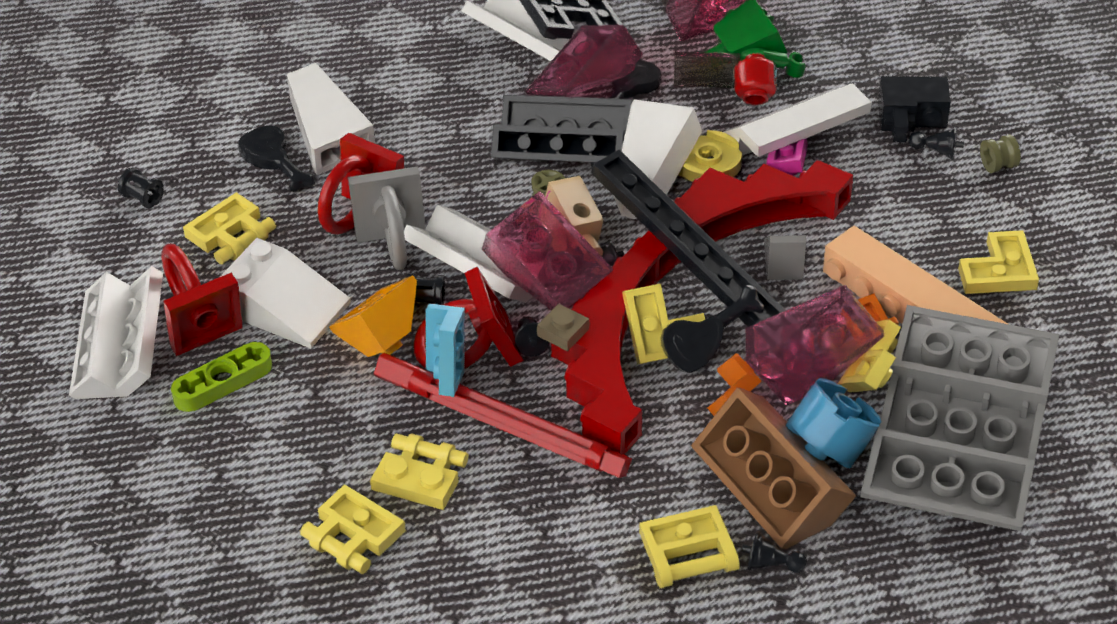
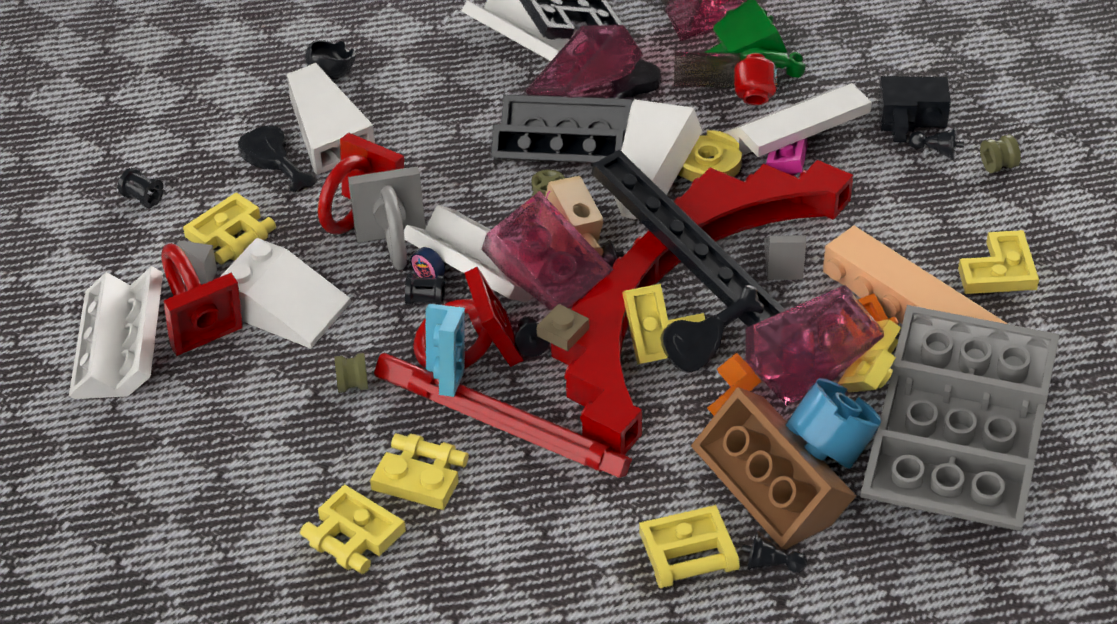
lime beam [171,342,272,412] -> none
light orange slope [329,275,417,357] -> none
none -> light grey slope [177,240,217,284]
none -> black hair [305,40,356,80]
none -> olive wheel [334,353,369,393]
none -> dark blue tile [410,247,445,278]

